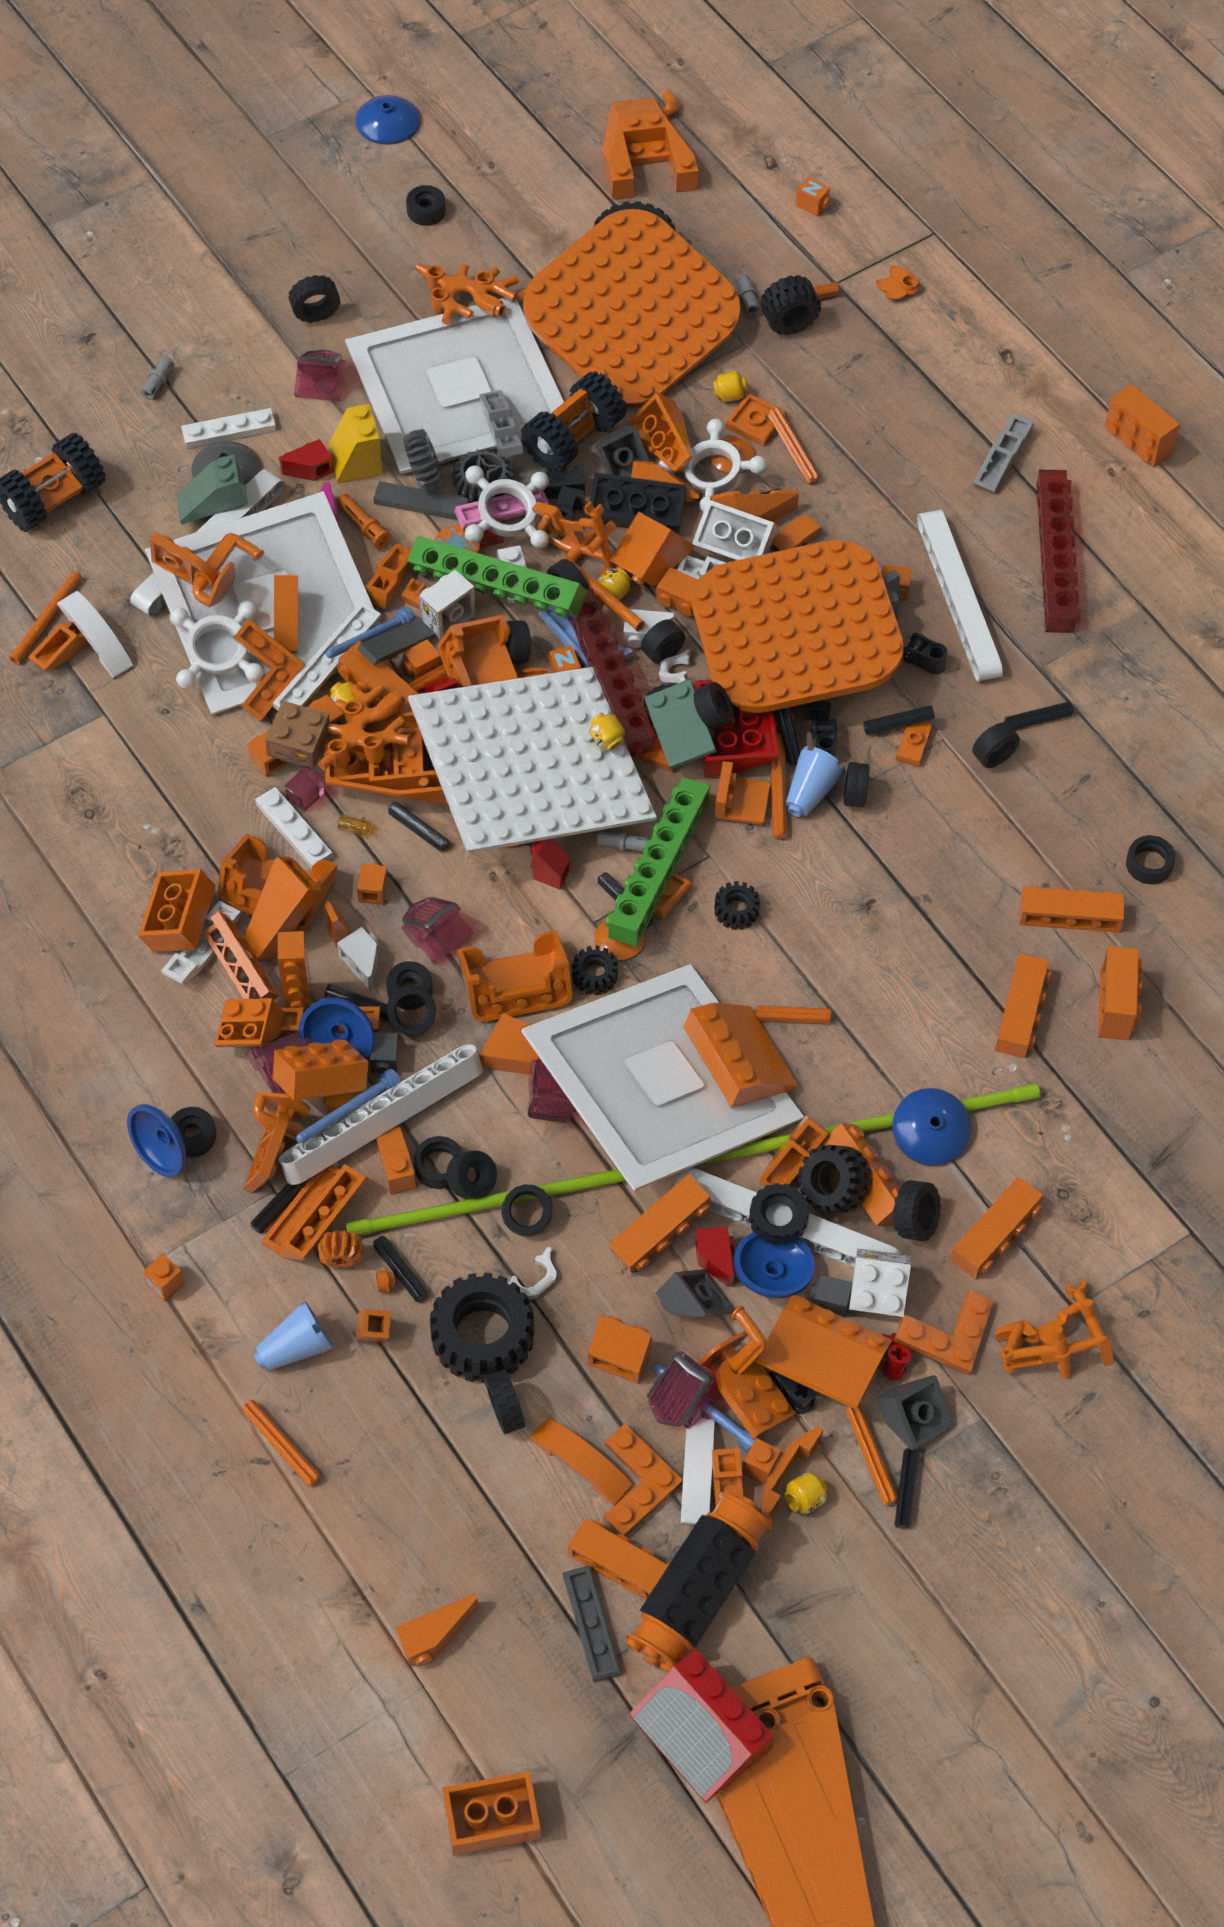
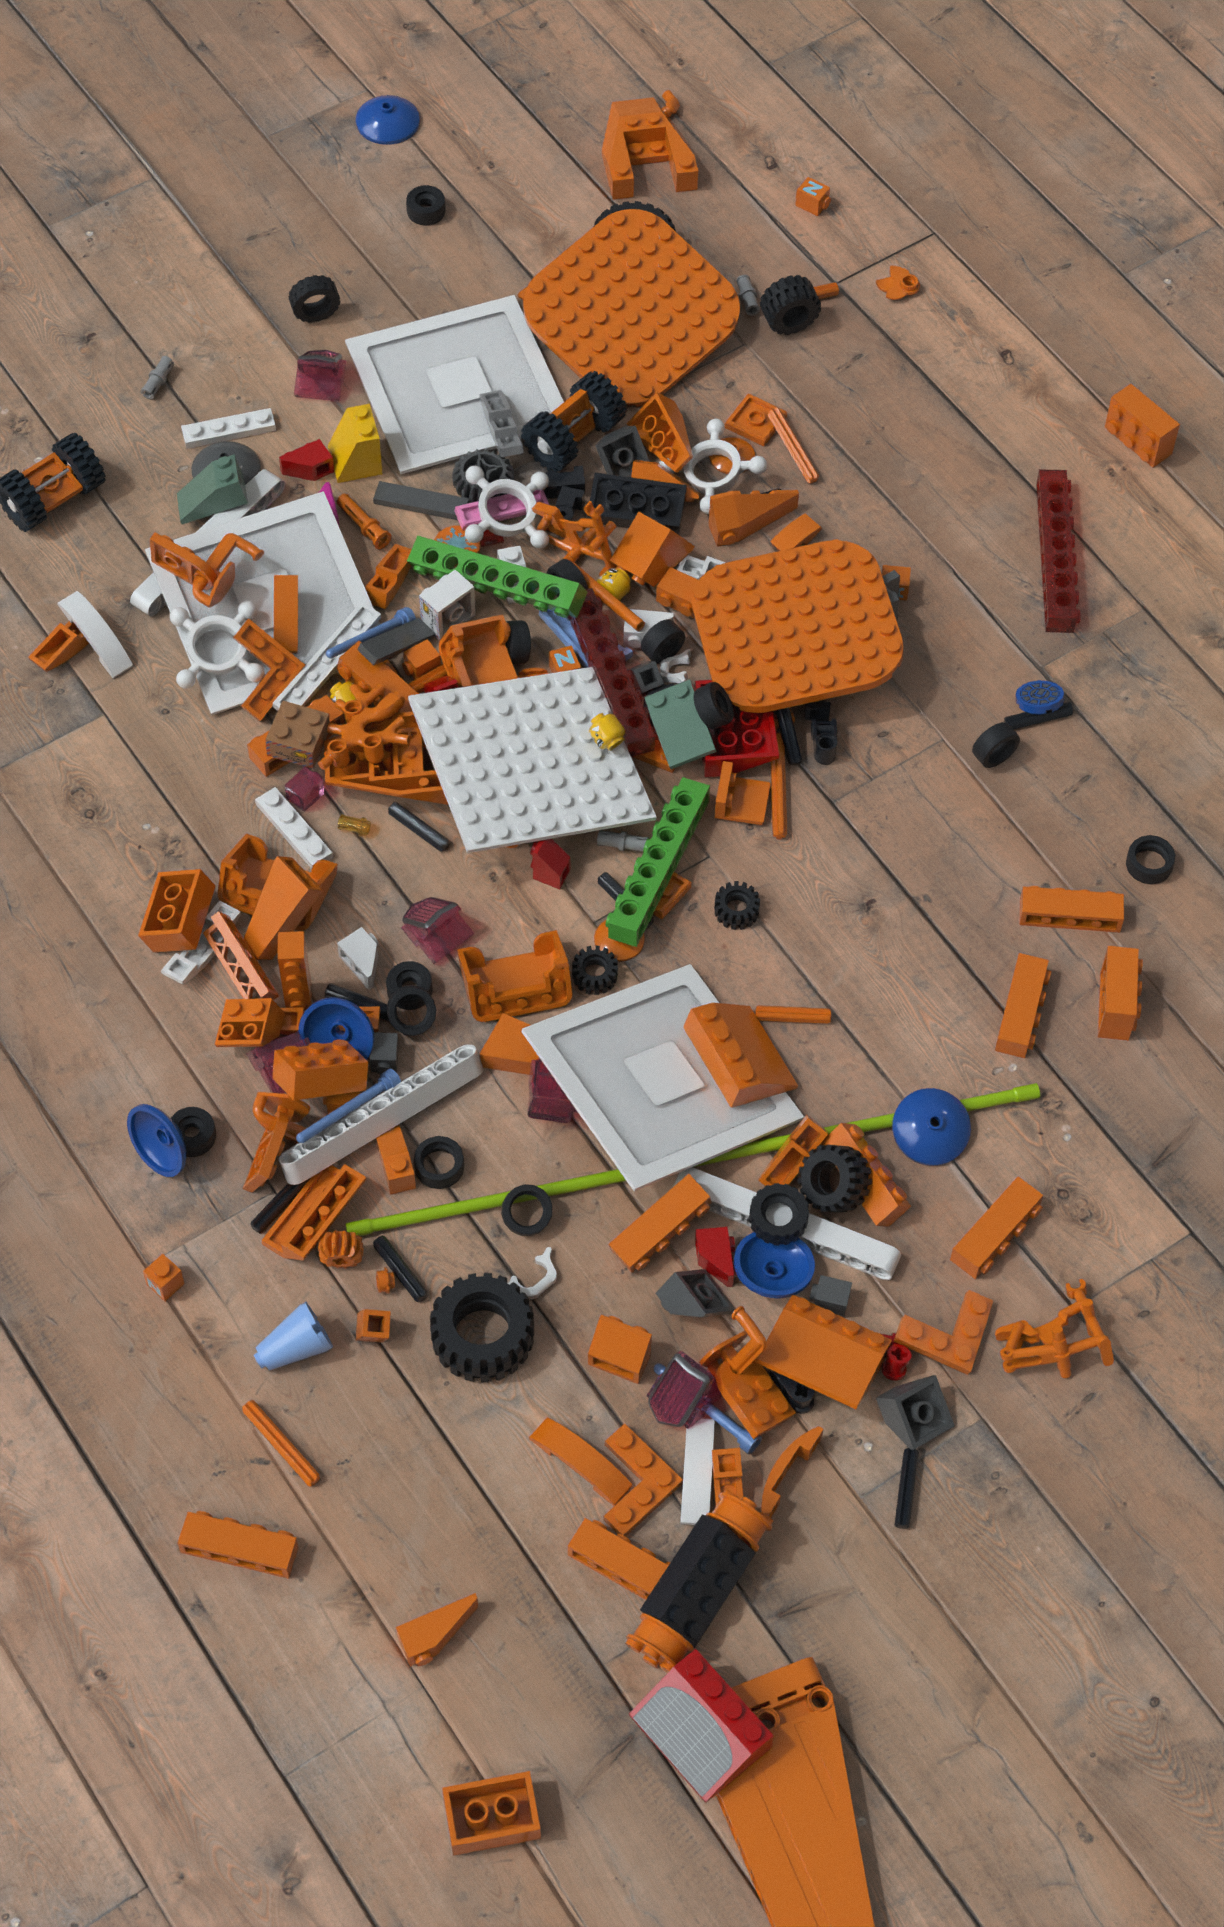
orange piece [9,571,82,665] -> none
orange slope [324,901,352,948] -> none
orange brick [357,863,388,905] -> none
orange tile [401,578,430,609] -> none
dark grey gear [403,429,444,492] -> none
orange plant [415,263,518,325] -> none
black tyre [446,1150,497,1199] -> none
black tyre [484,1369,526,1435] -> none
dark grey tile [562,1565,621,1683] -> none
white slope [692,500,778,561] -> none
yellow head [713,371,748,403] -> none
orange brick [742,1438,781,1485] -> none
yellow head [784,1473,827,1515] -> none
light blue cone [786,746,846,817] -> none
black tyre [844,762,870,808] -> none
orange axle [846,1404,898,1506] -> none
white brick [849,1248,911,1317] -> none
black axle [863,705,935,735] -> none
black tyre [893,1180,941,1241] -> none
orange plate [896,722,932,766] -> none
black piece [903,633,947,674] -> none
white beam [917,510,1003,682] -> none
light grey slope [973,413,1034,493] -> none
none -> orange brick [178,1511,299,1579]
none -> dark grey brick [627,661,664,693]
none -> blue tile [1015,680,1064,714]

